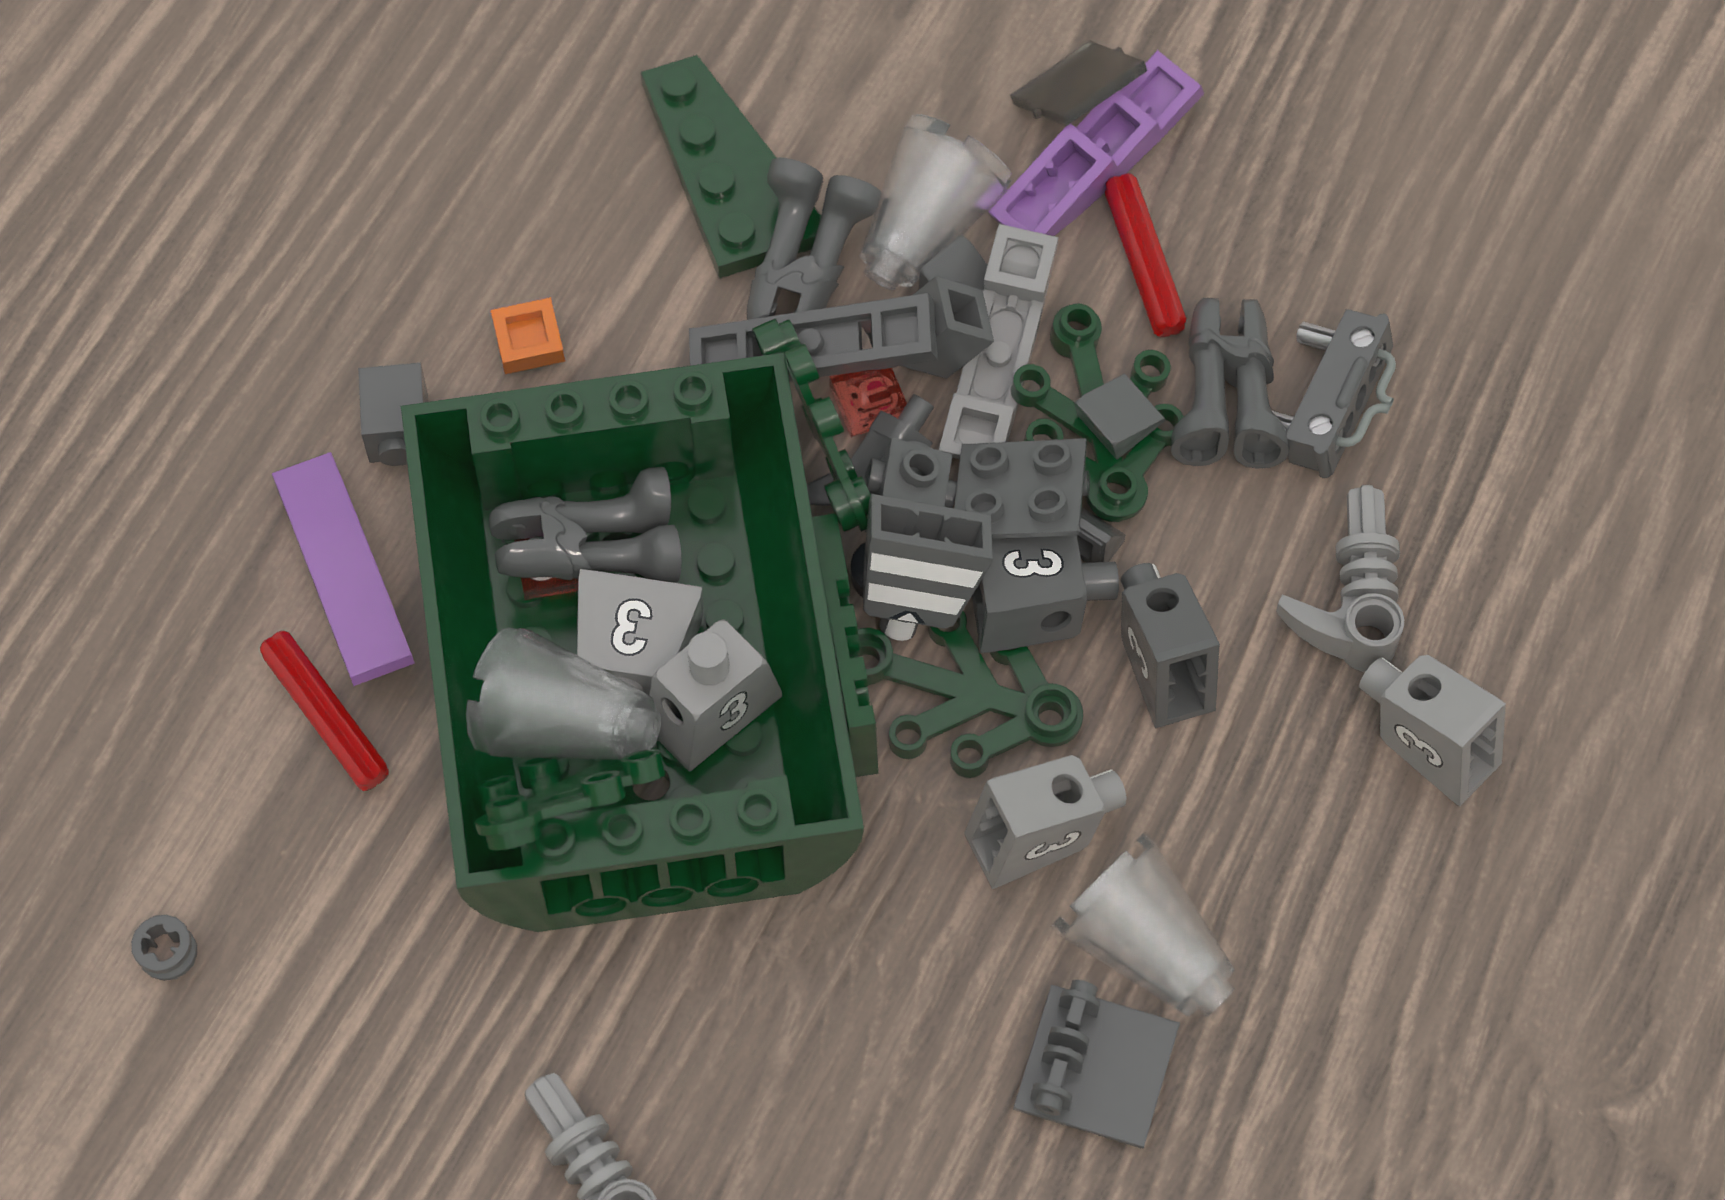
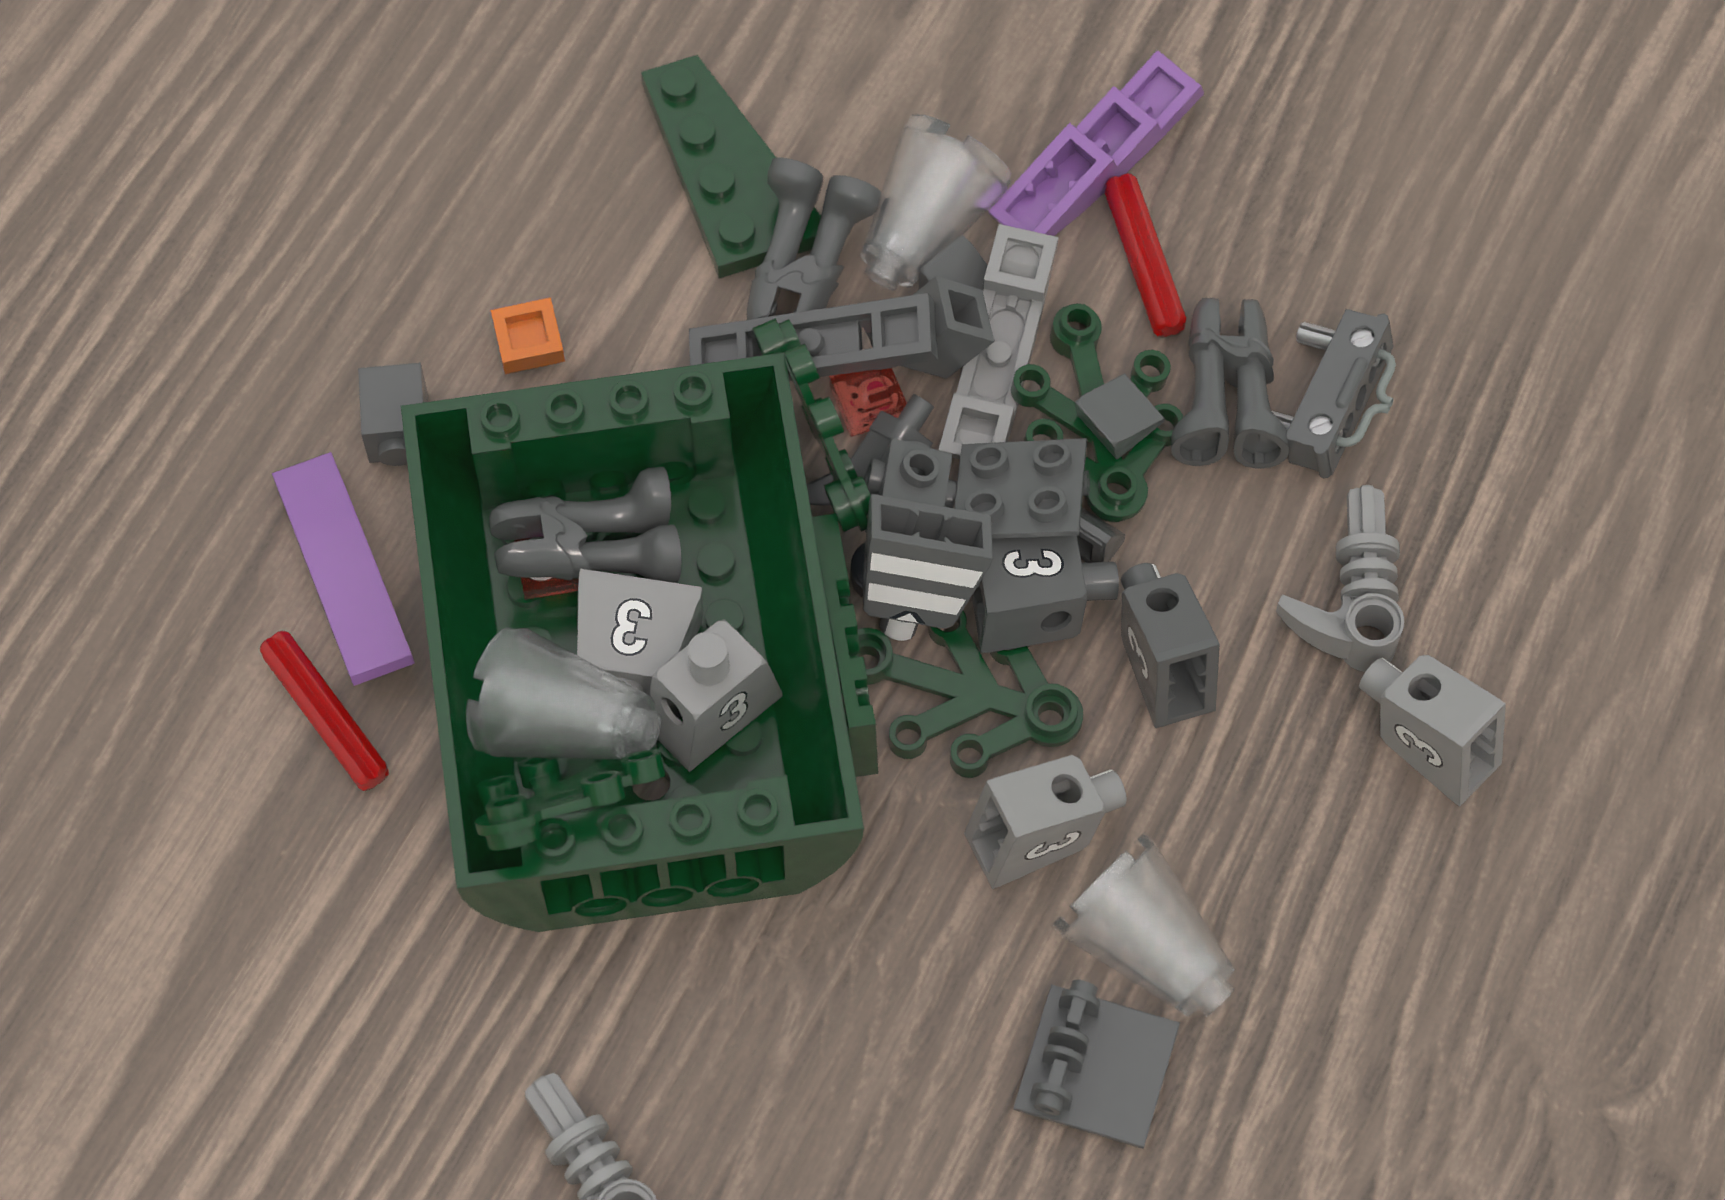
dark grey bush [131,914,197,981] -> none
clear smoke piece [1010,41,1148,126] -> none

